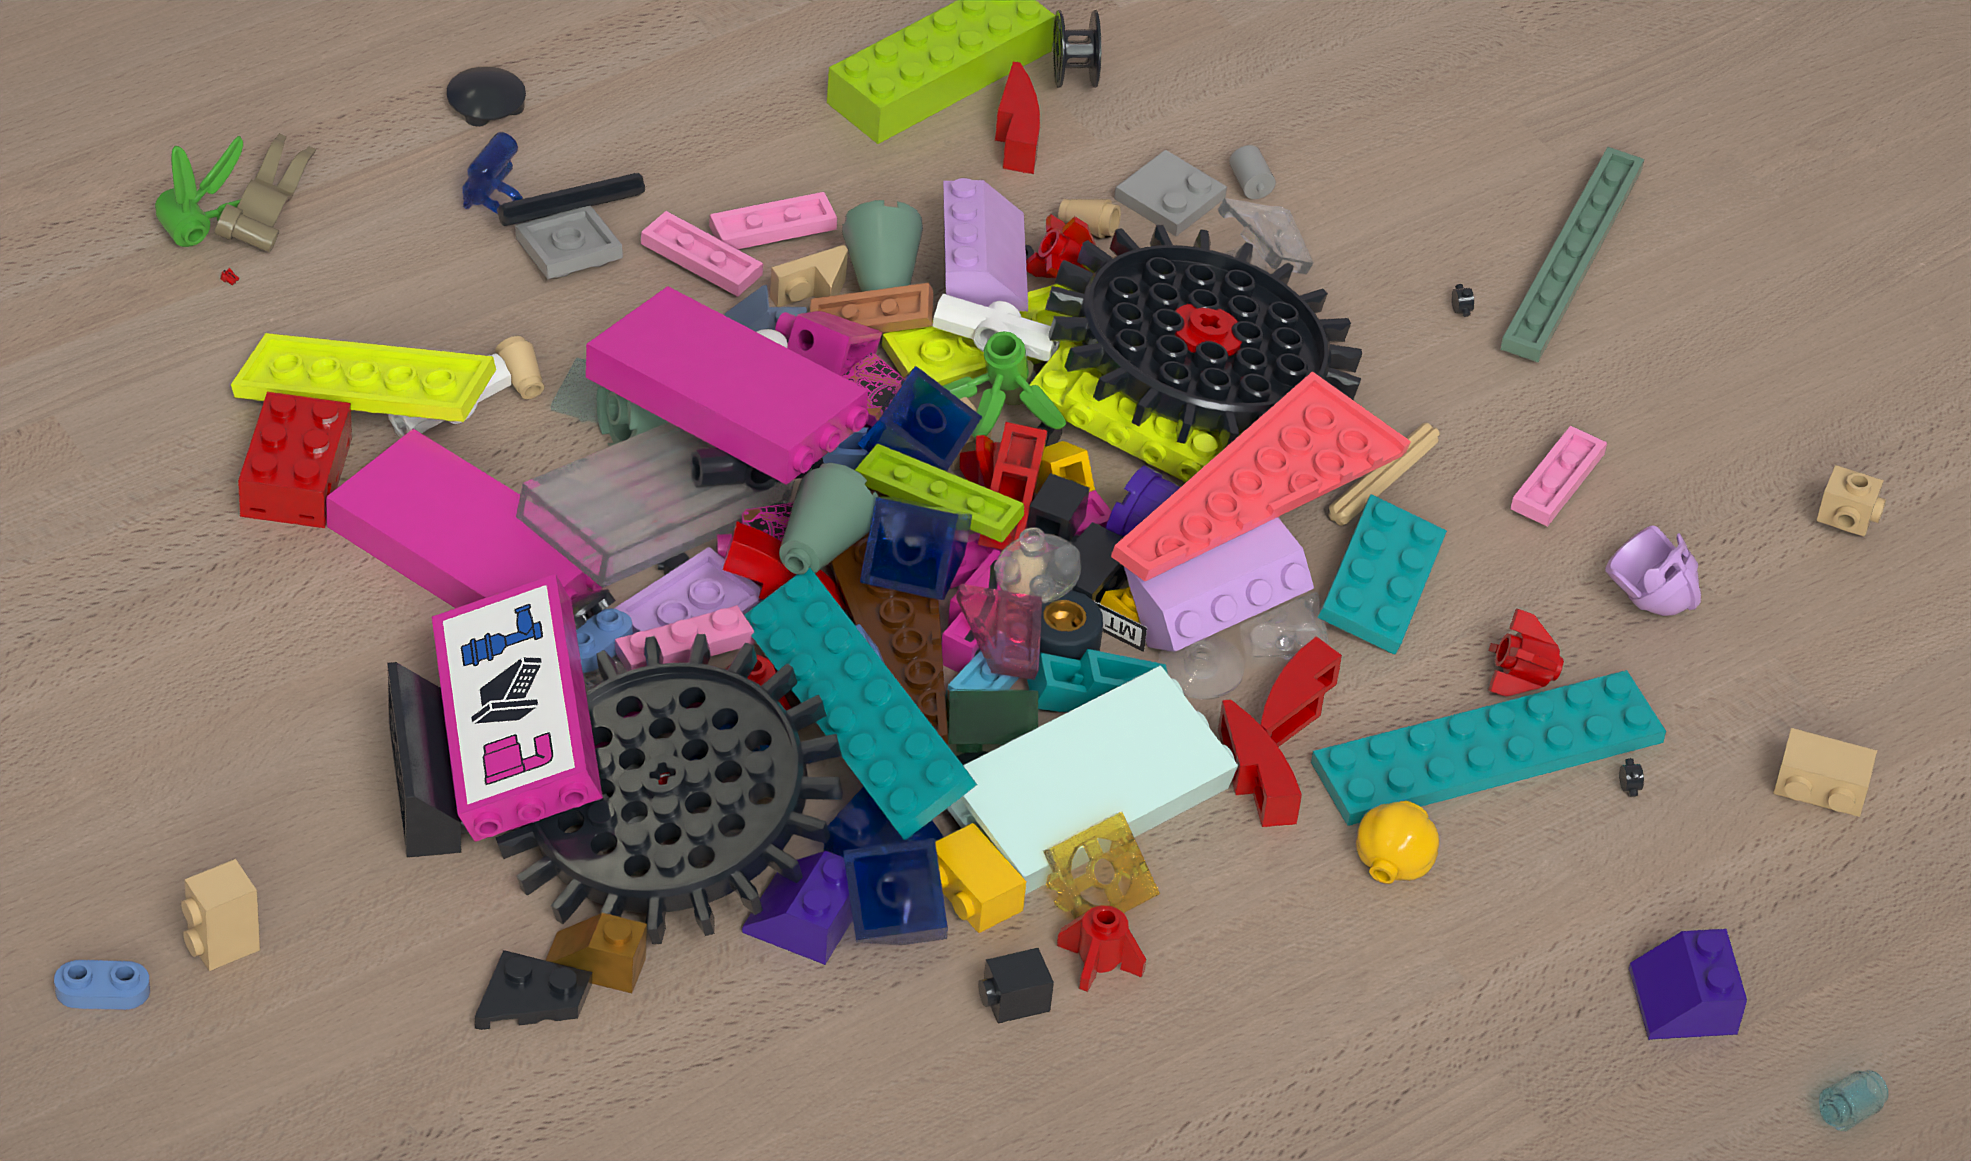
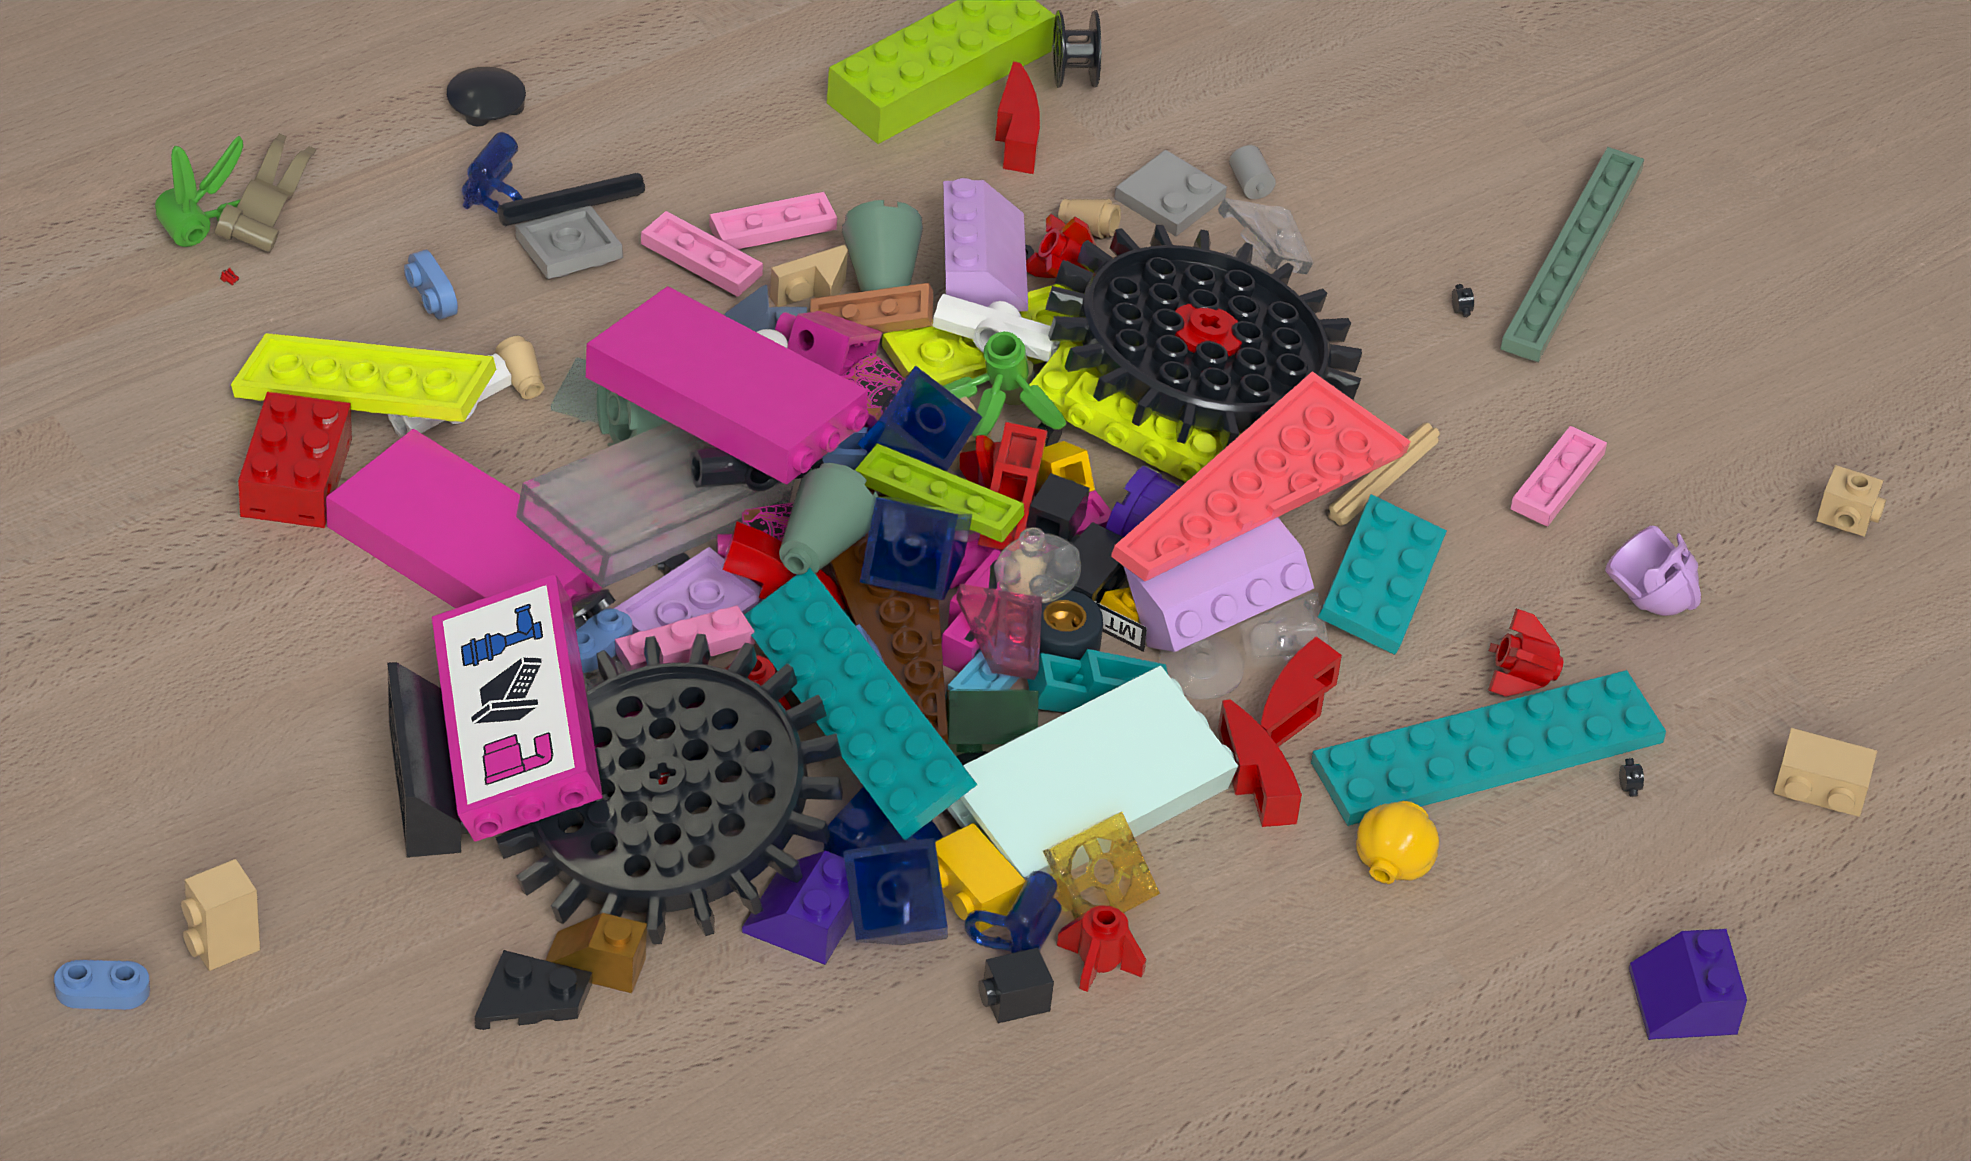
clear light blue brick [1819,1070,1889,1131] -> none
none -> medium blue plate [404,250,458,320]
none -> clear blue piece [964,871,1062,953]

